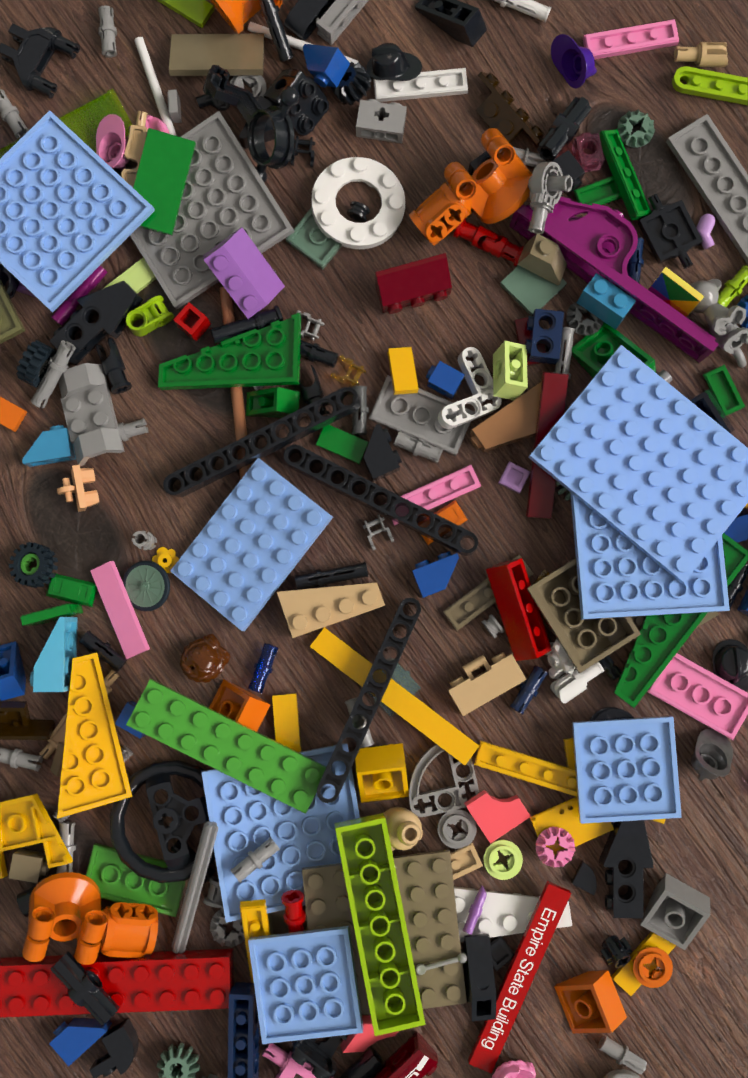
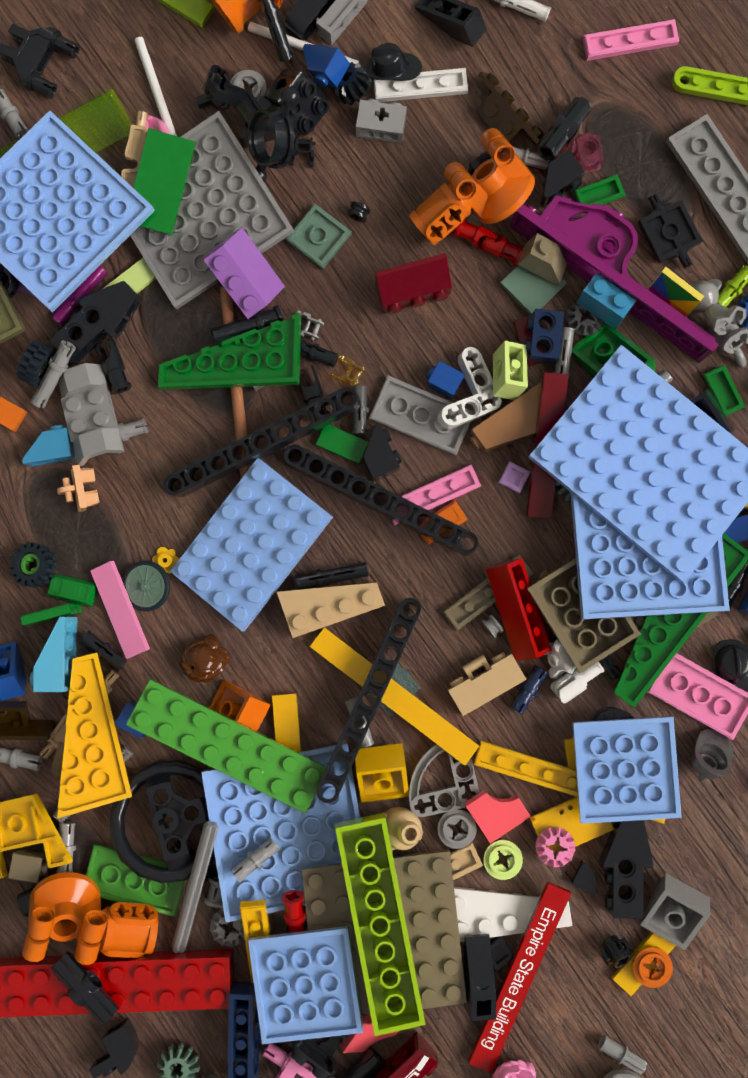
blue slope [49,1018,112,1066] -> none
bright pink piece [96,114,129,171] -> none
light grey pin [98,5,117,58] -> none
lime piece [126,295,174,337] -> none
light grey pin [132,531,157,550] -> none
light grey tile [167,90,182,123] -> none
dark tan tile [169,34,265,76] -> none
red brick [173,302,211,342] -> none
green slope [246,387,299,418] -> none
clear blue pin [248,643,279,693] -> none
white plate [311,157,405,249] -> none
light grey piece [363,514,394,550] -> none
yellow tile [387,347,419,395] -> none
light grey pin [394,431,443,463] -> none
blue slope [412,551,459,598] -> none
light grey hinge [416,953,467,975] -> none
medium lavender piece [463,886,487,935] -> none
light grey pin [528,162,573,234] -> none
dark purple piece [551,34,597,89] -> none
orange slope [554,970,627,1034] -> none
green tile [596,130,652,220] -> none
sand green gear [617,109,655,148] -> none
dark blue pin [627,238,644,284] -> none
tan arm [674,42,728,67] -> none
lavender arm [696,214,715,250] -> none

